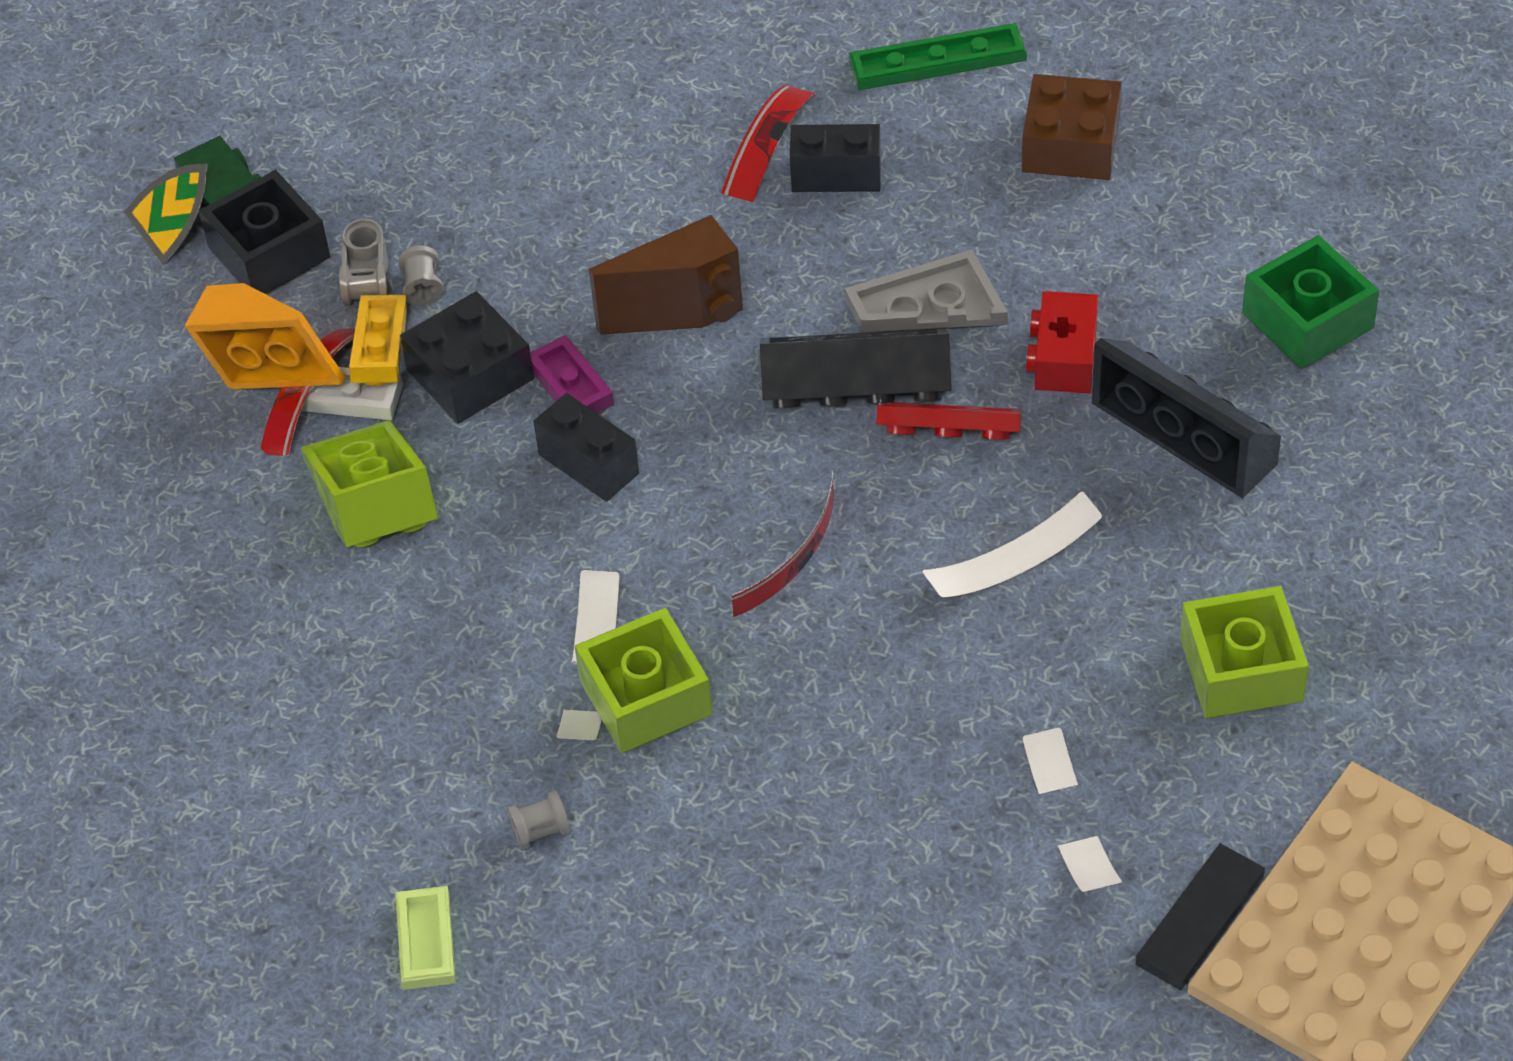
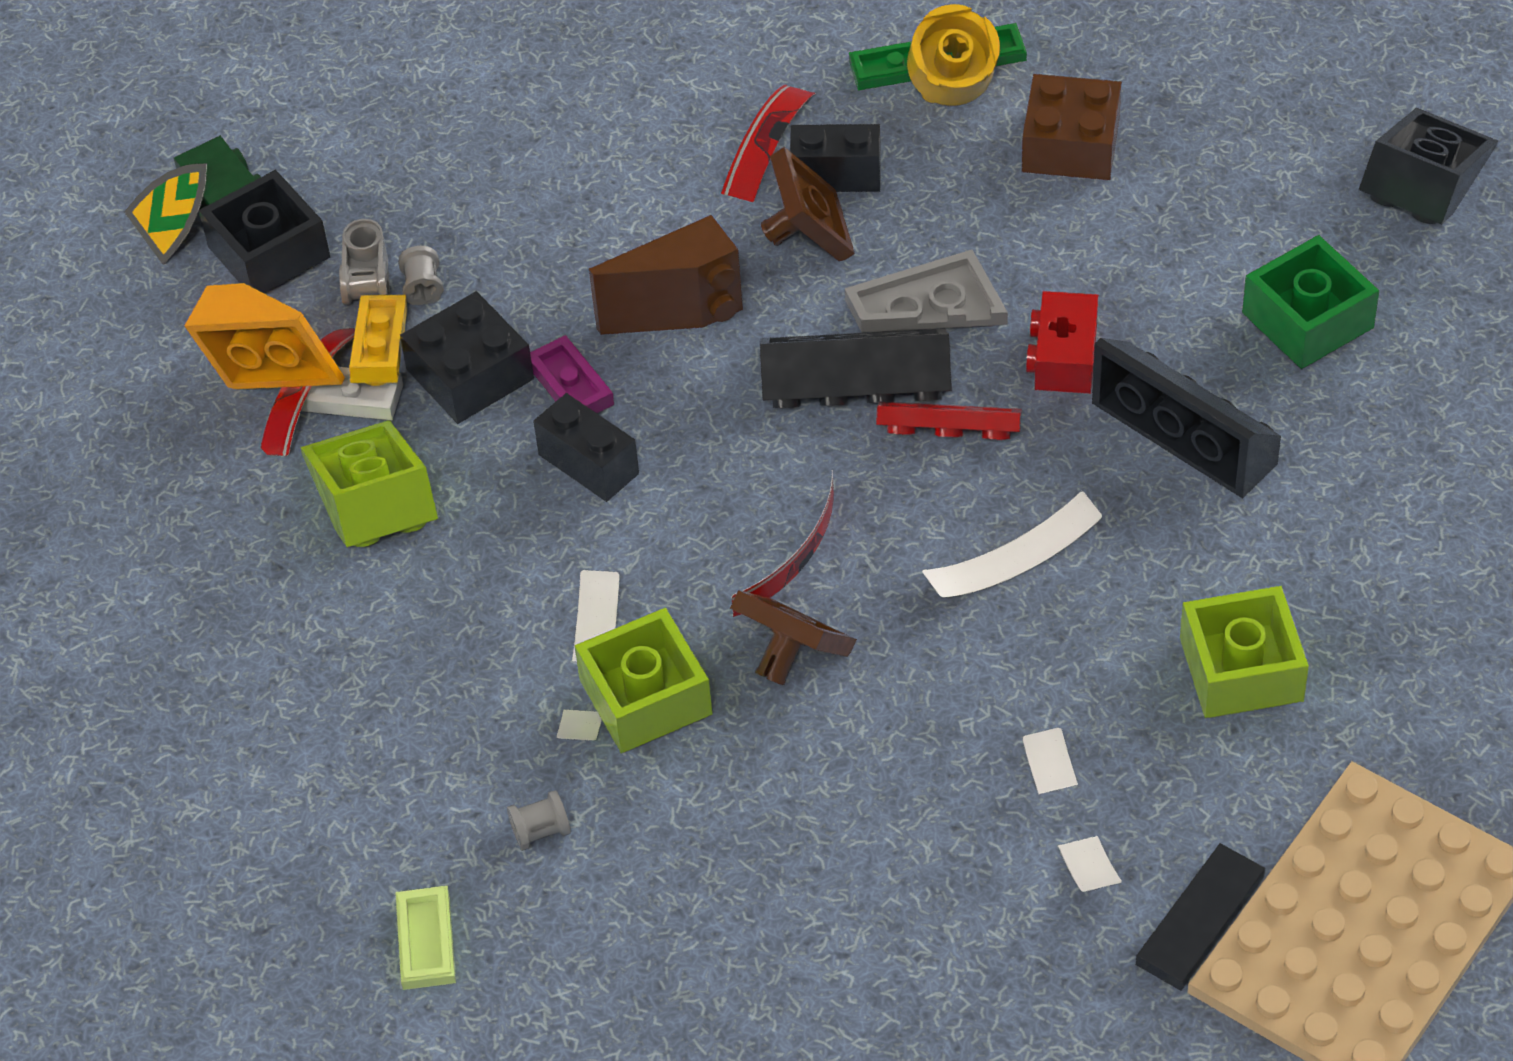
none -> reddish brown tile [730,590,857,685]
none -> reddish brown tile [761,147,855,261]
none -> yellow brick [907,4,1000,106]
none -> black slope [1358,107,1498,225]

